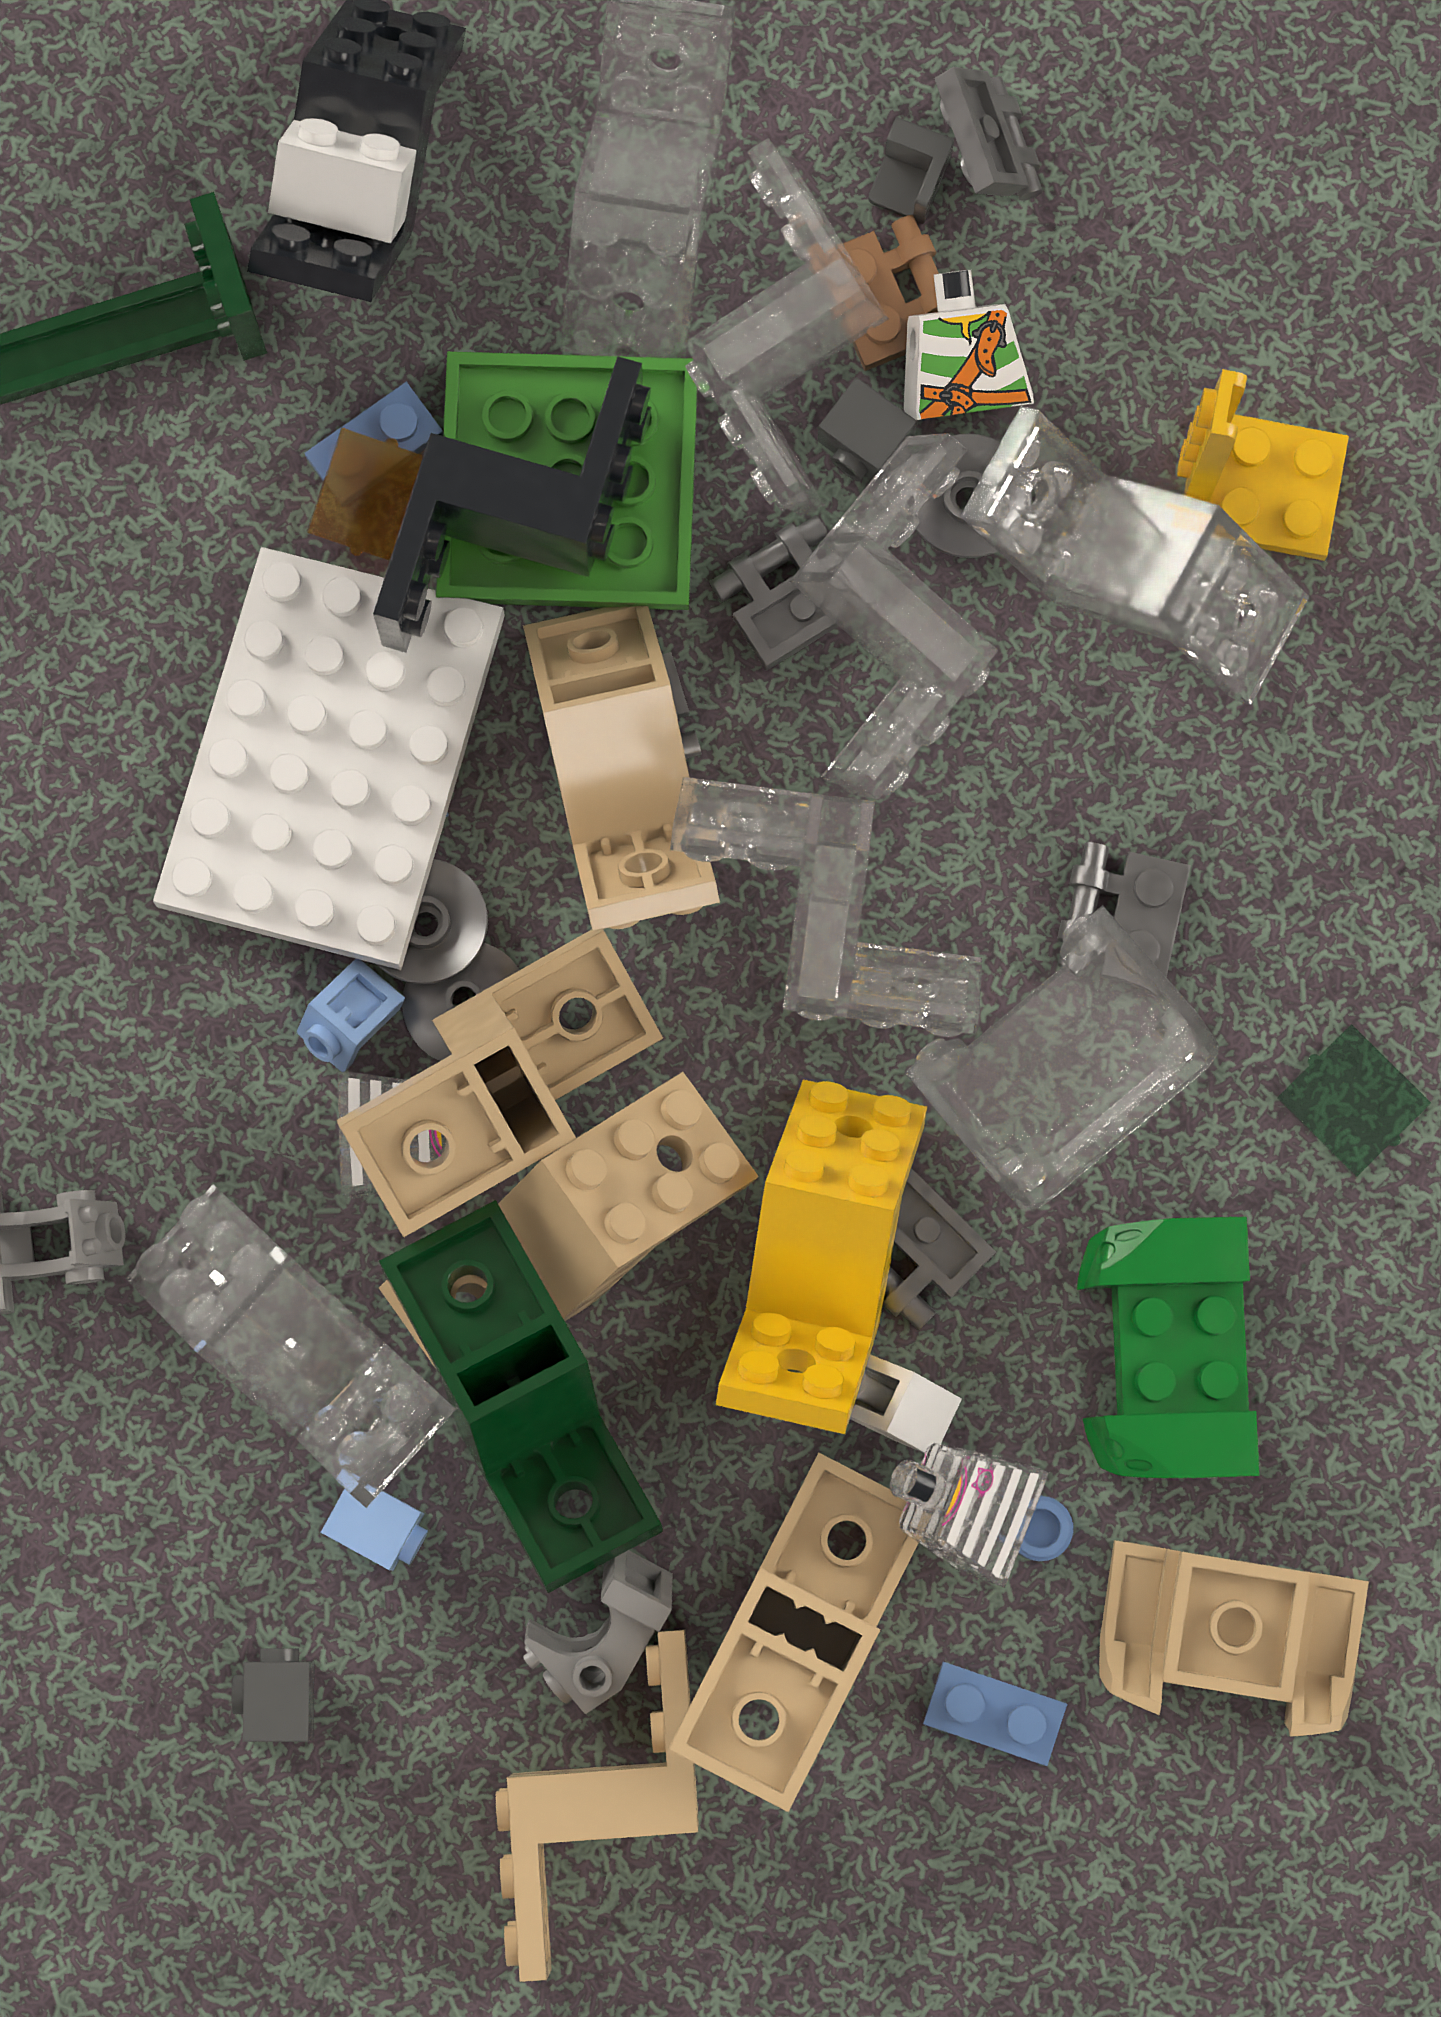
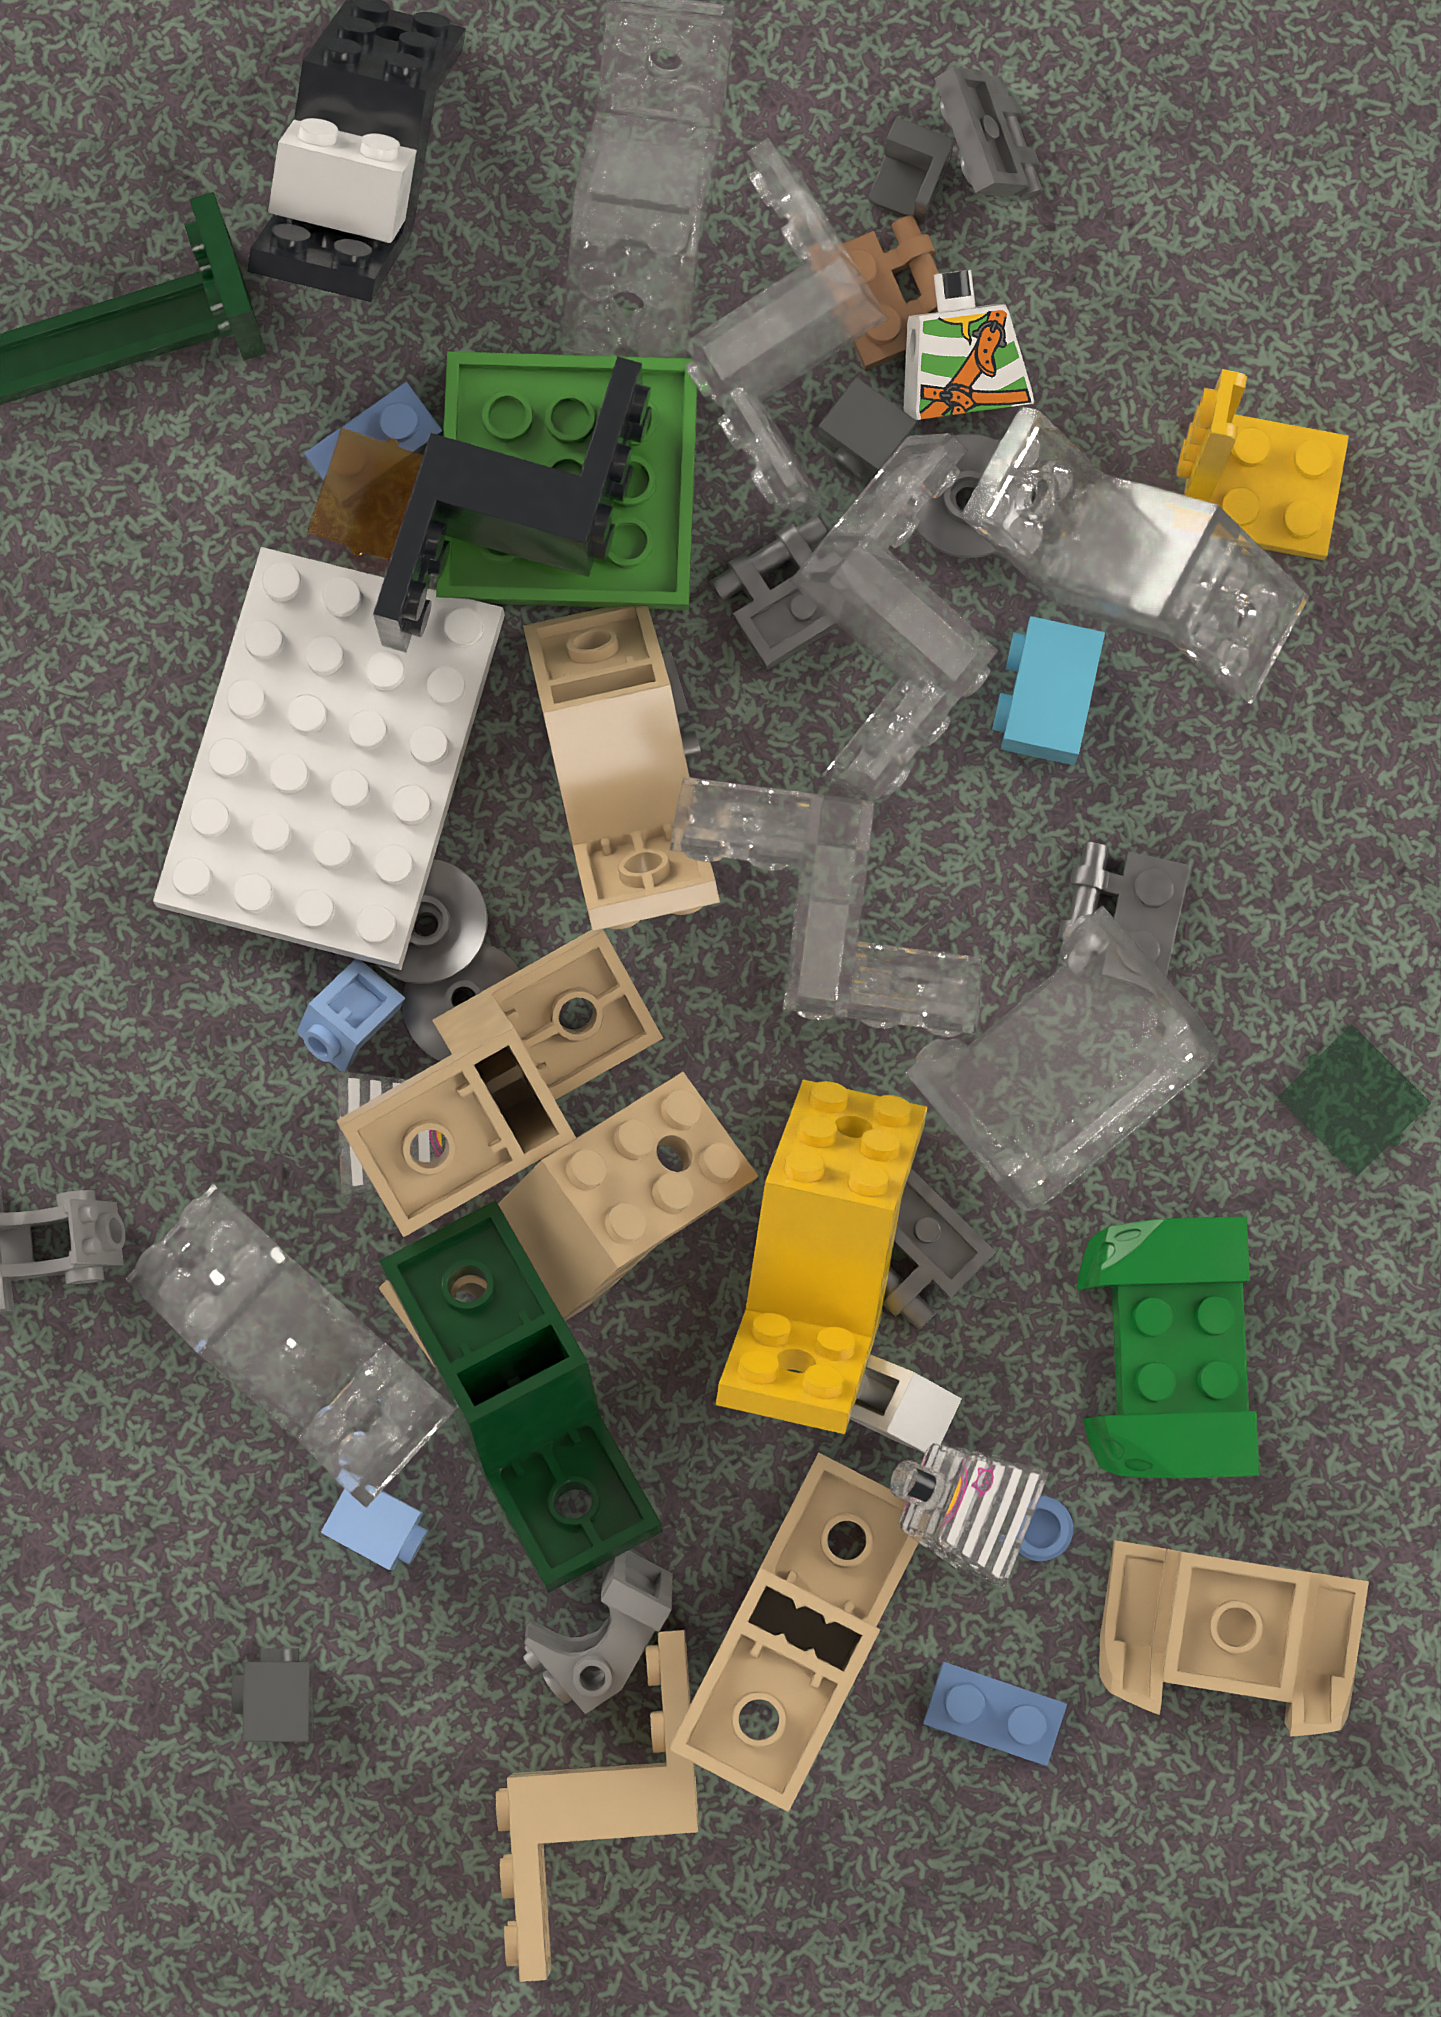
none -> medium azure brick [992,616,1105,765]

